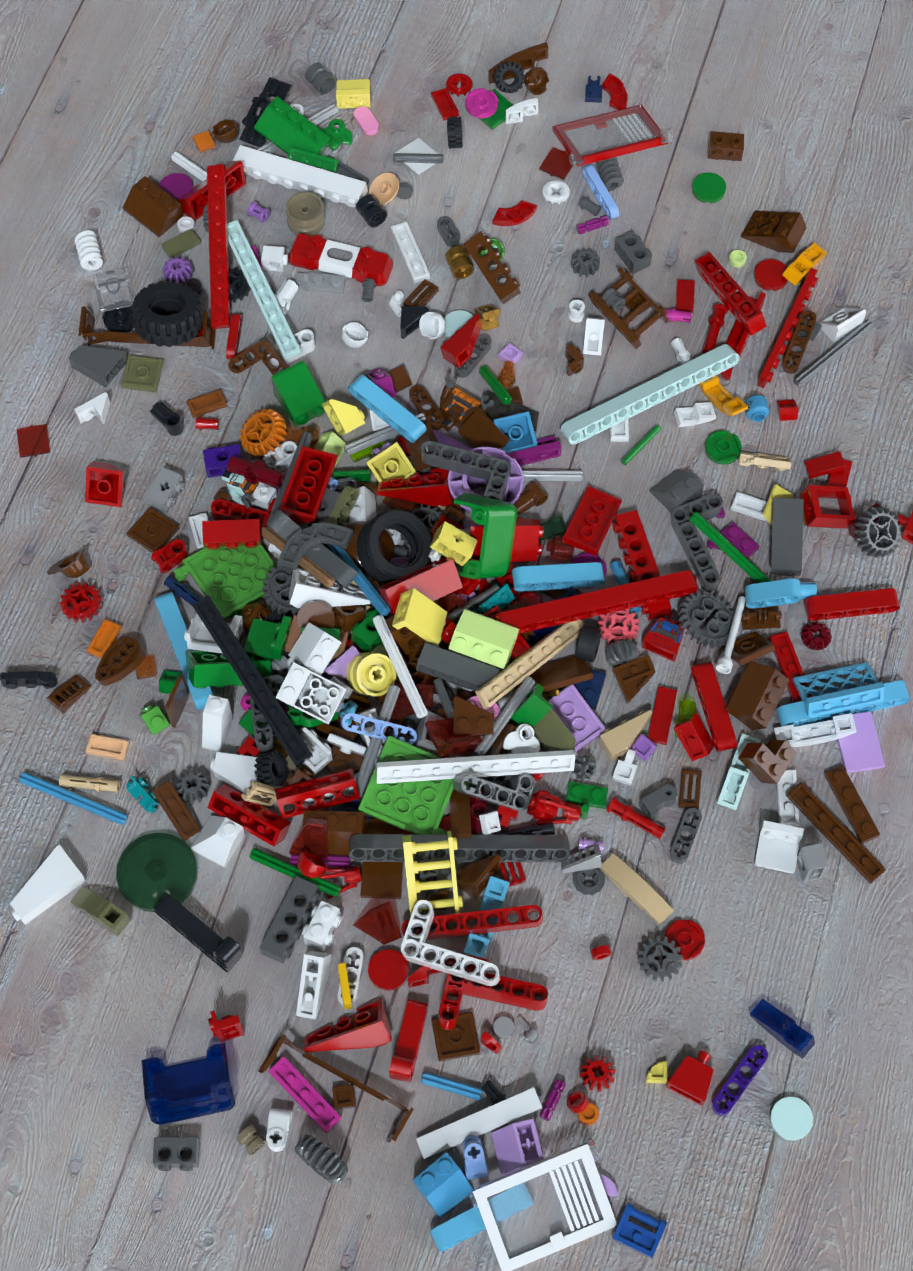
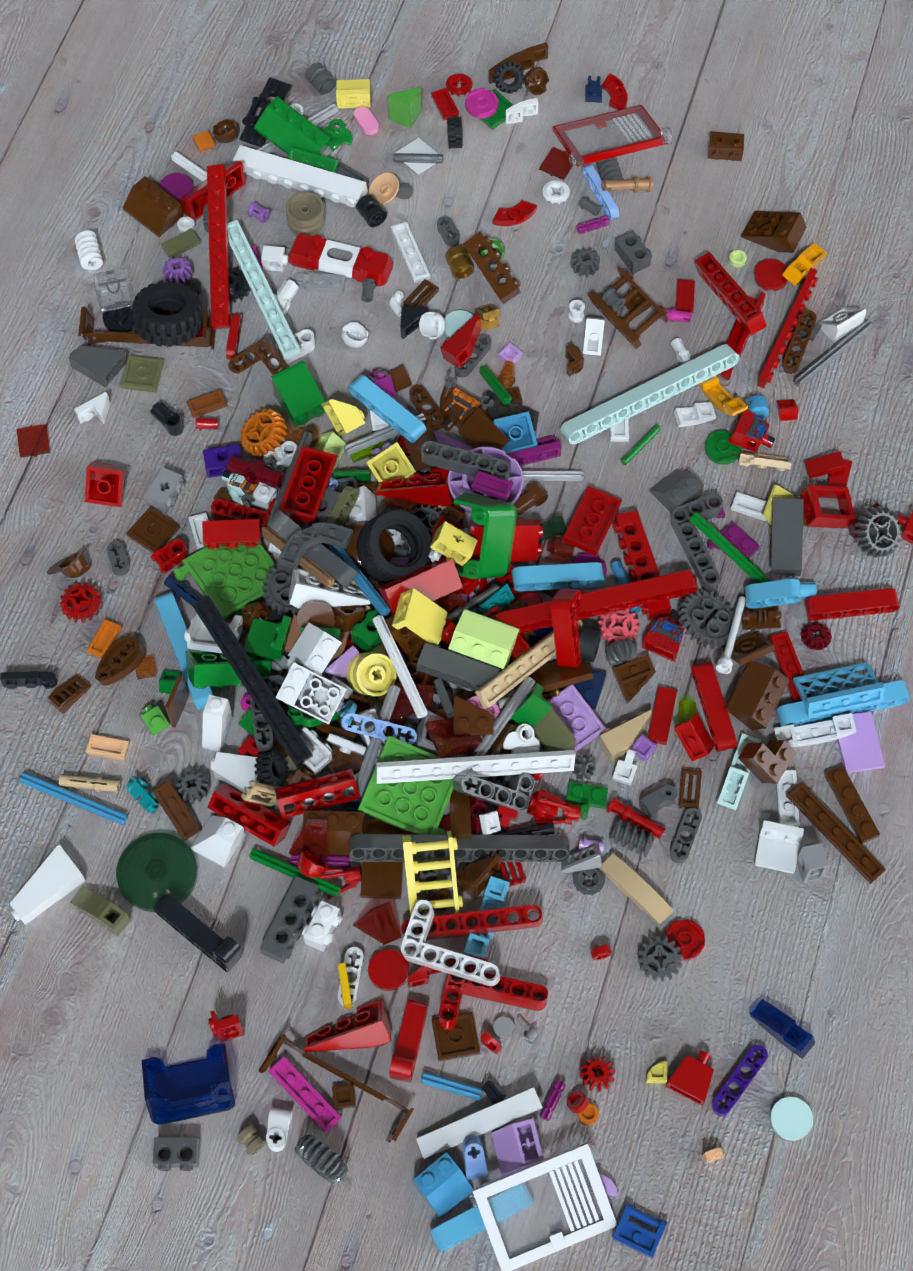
white slope [296,951,332,1020] -> none
green tile [692,172,726,204] -> none
red pin [702,304,729,354] -> none
none -> dark grey beam [107,541,130,576]
none -> bright green slope [387,87,421,129]
none -> magenta tile [471,471,514,501]
none -> red beam [551,589,582,668]
none -> medium nougat pin [601,176,653,192]
none -> dark grey piece [609,819,655,857]
none -> light nougat tile [702,1147,725,1164]
none -> red torso [728,409,775,452]

